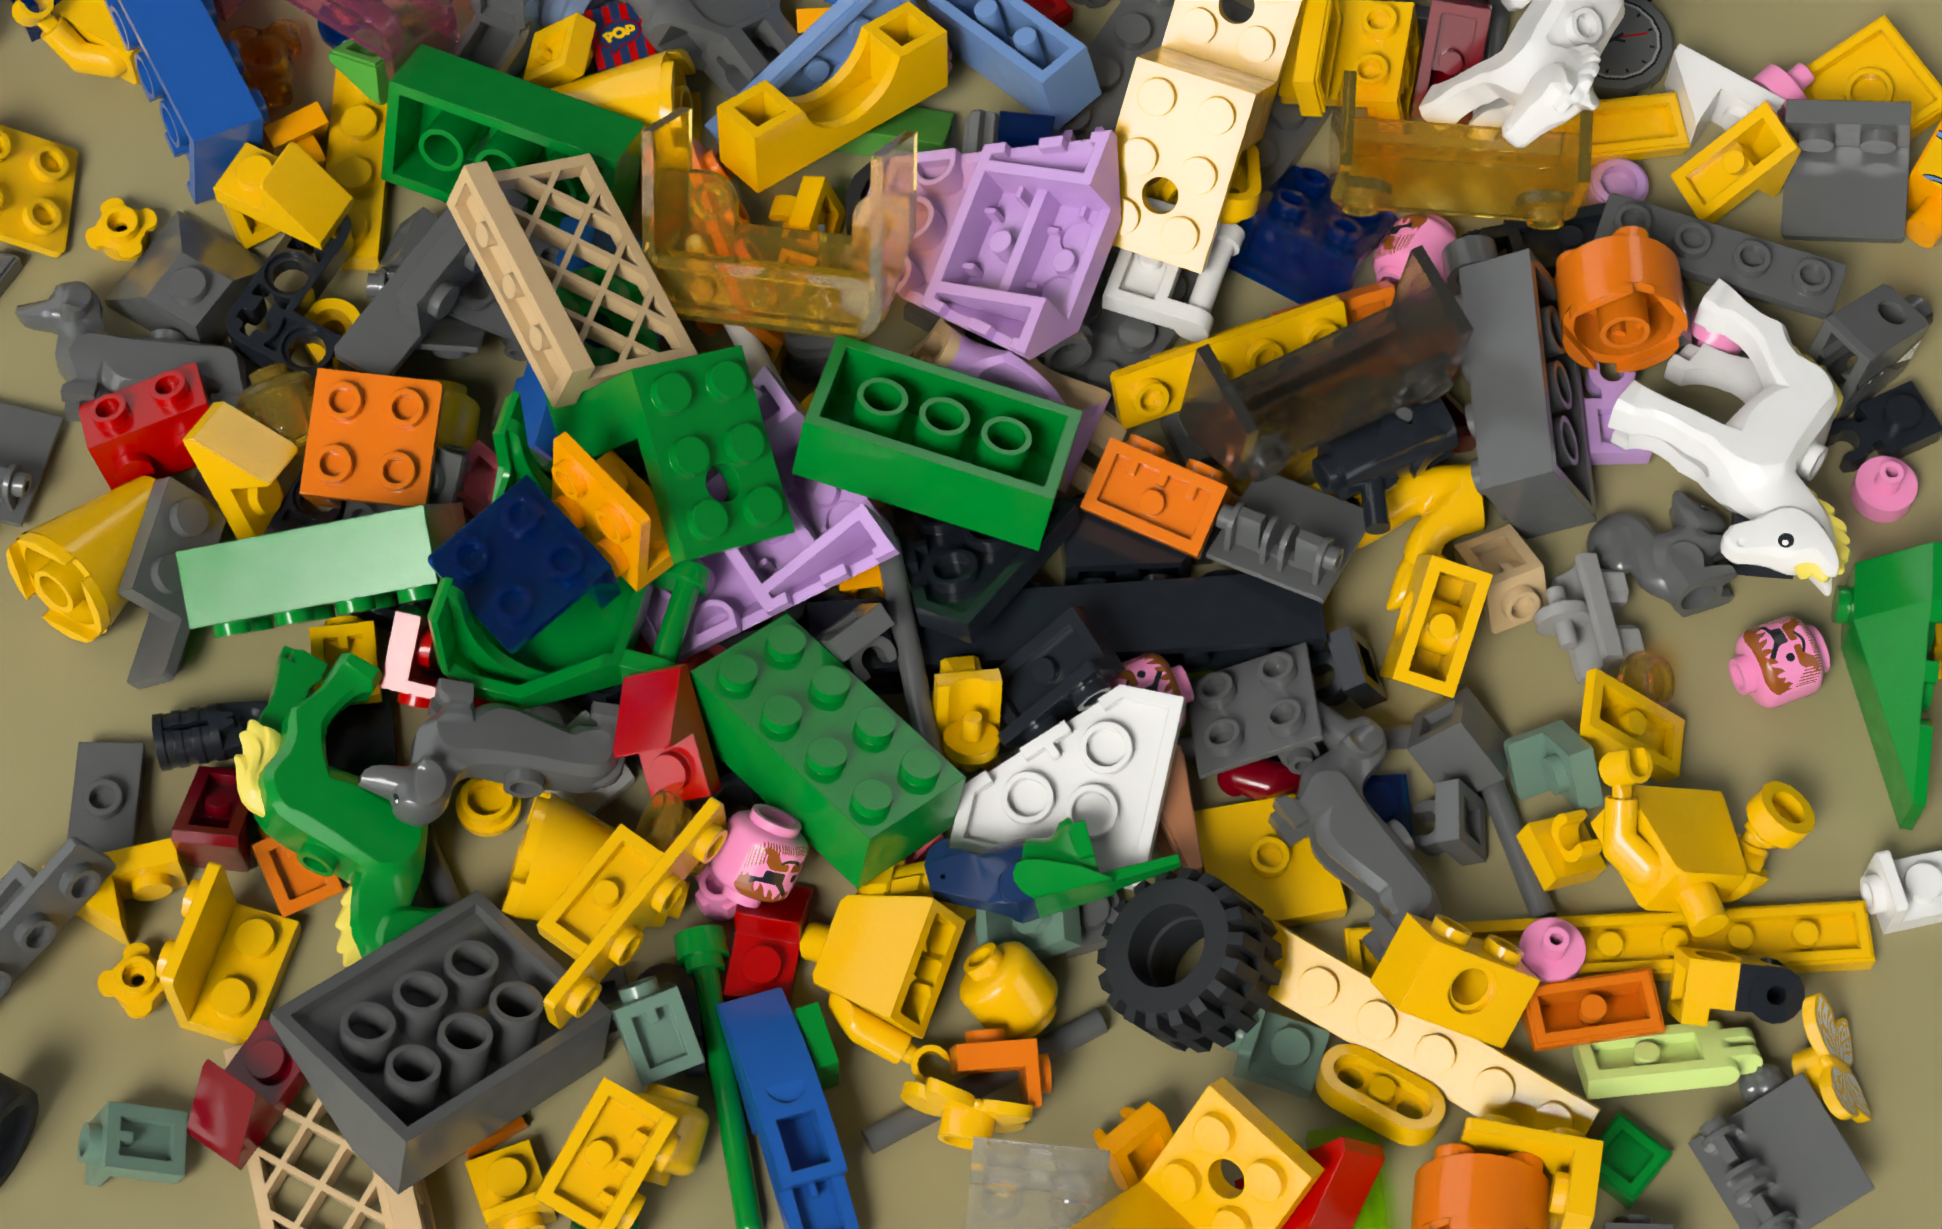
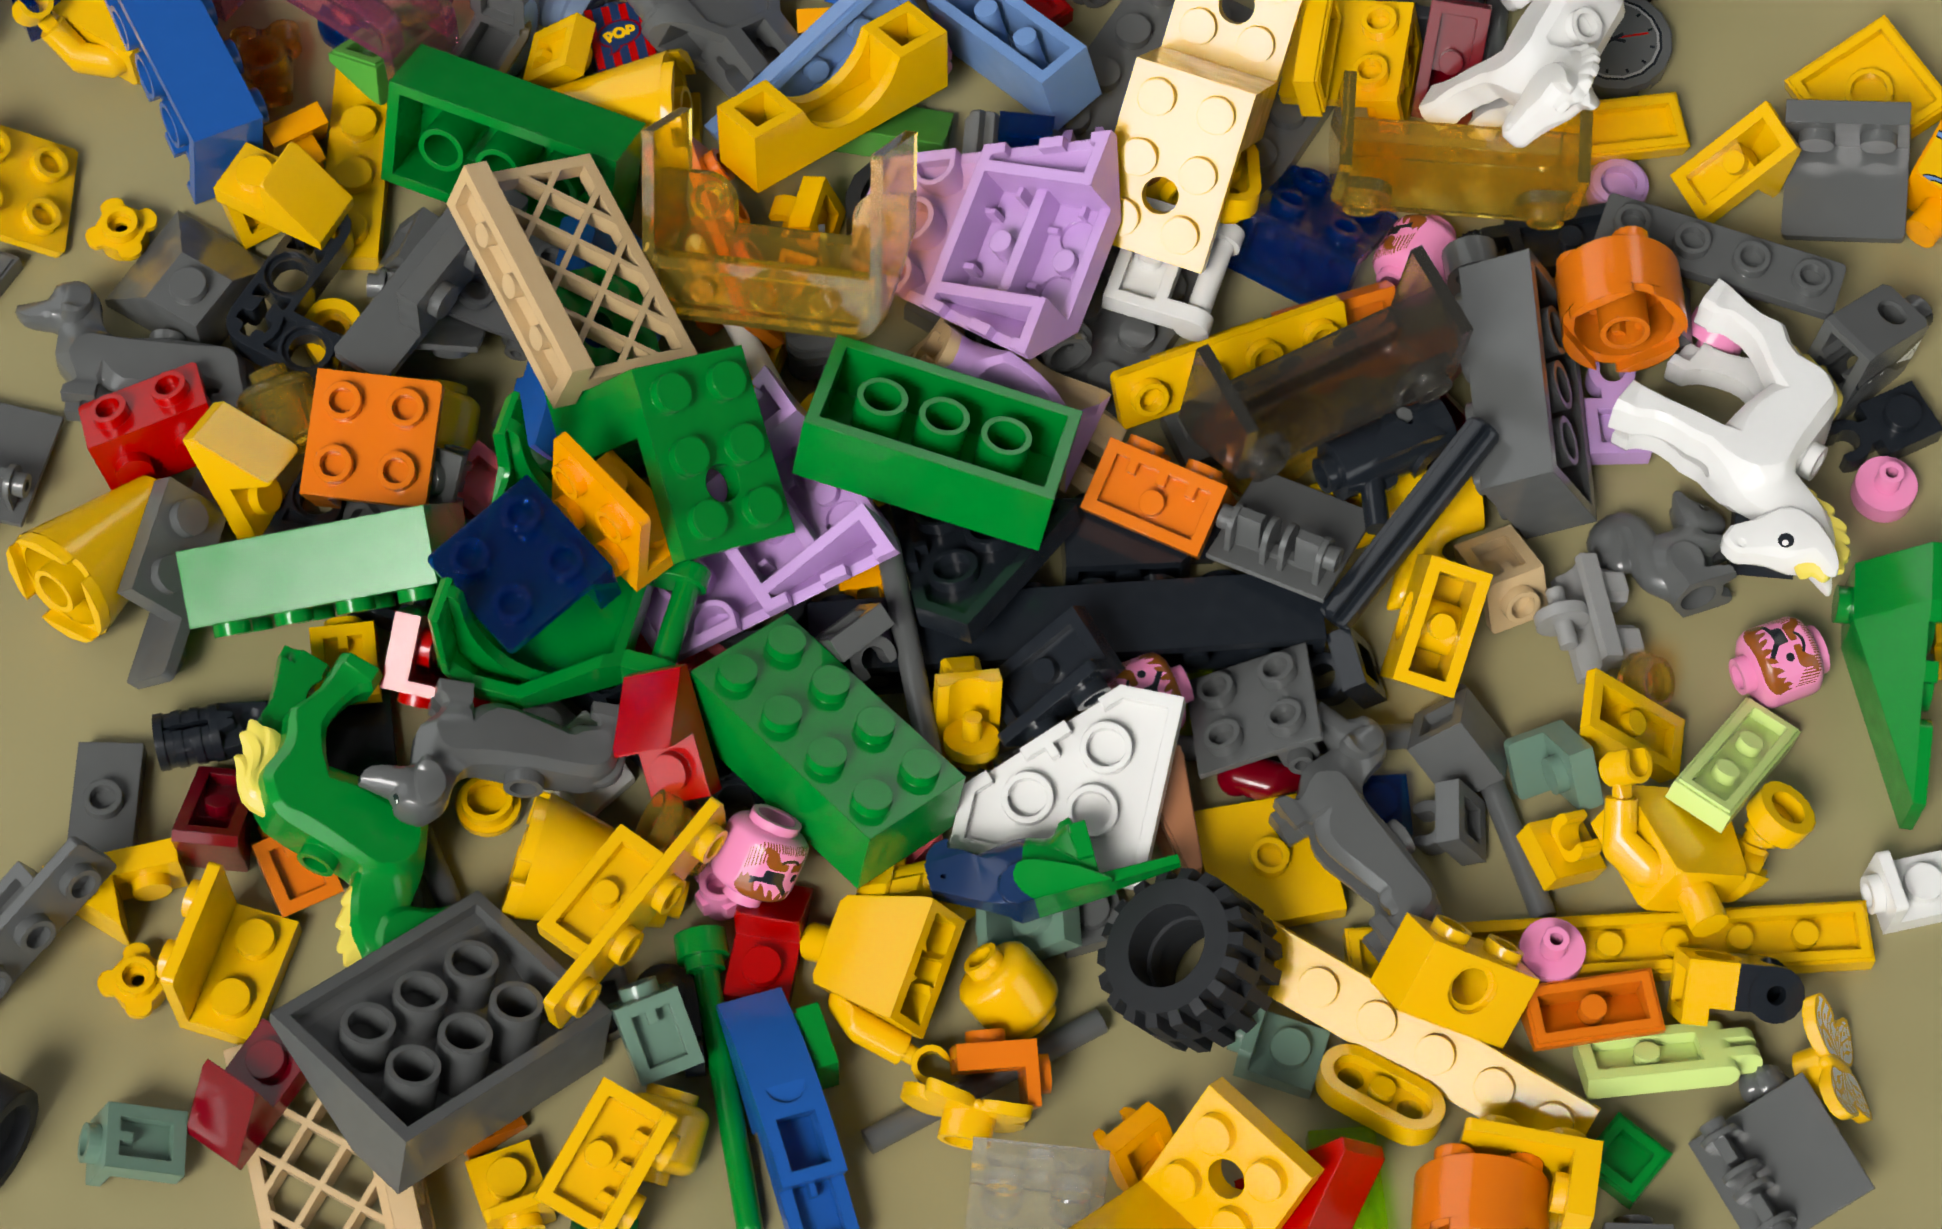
white slope [1664,43,1785,152] -> none
bright pink tile [1750,63,1814,124] -> none
none -> black axle [1320,417,1500,630]
none -> yellowish green tile [1665,697,1801,833]

